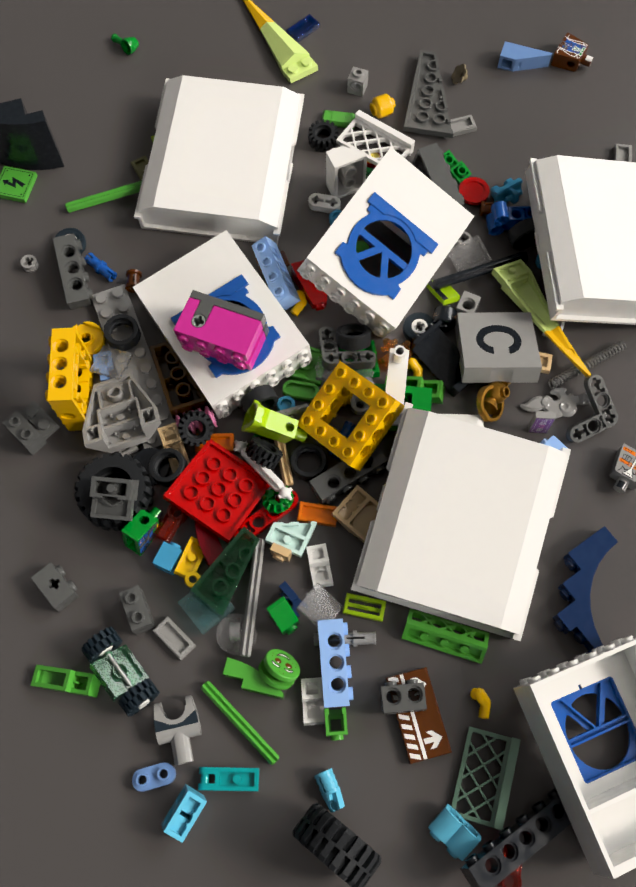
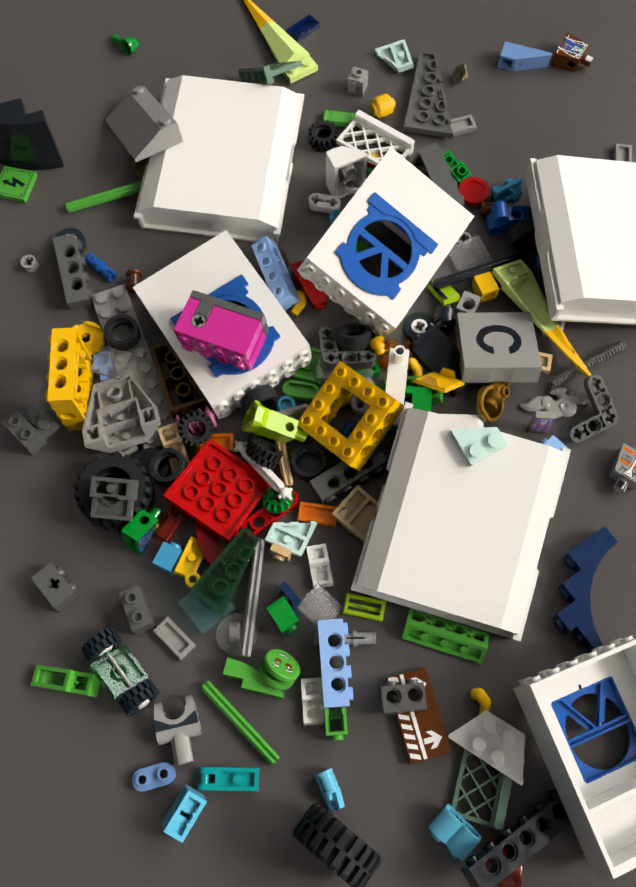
none -> light grey slope [105,86,183,162]
none -> sand green fence [238,61,302,85]
none -> yellow arm [370,335,385,355]
none -> light aqua wing [375,39,414,73]
none -> yellow piece [412,367,465,393]
none -> white wing [448,710,526,786]
none -> light aqua wing [450,427,508,466]
none -> yellow panel [471,272,499,303]

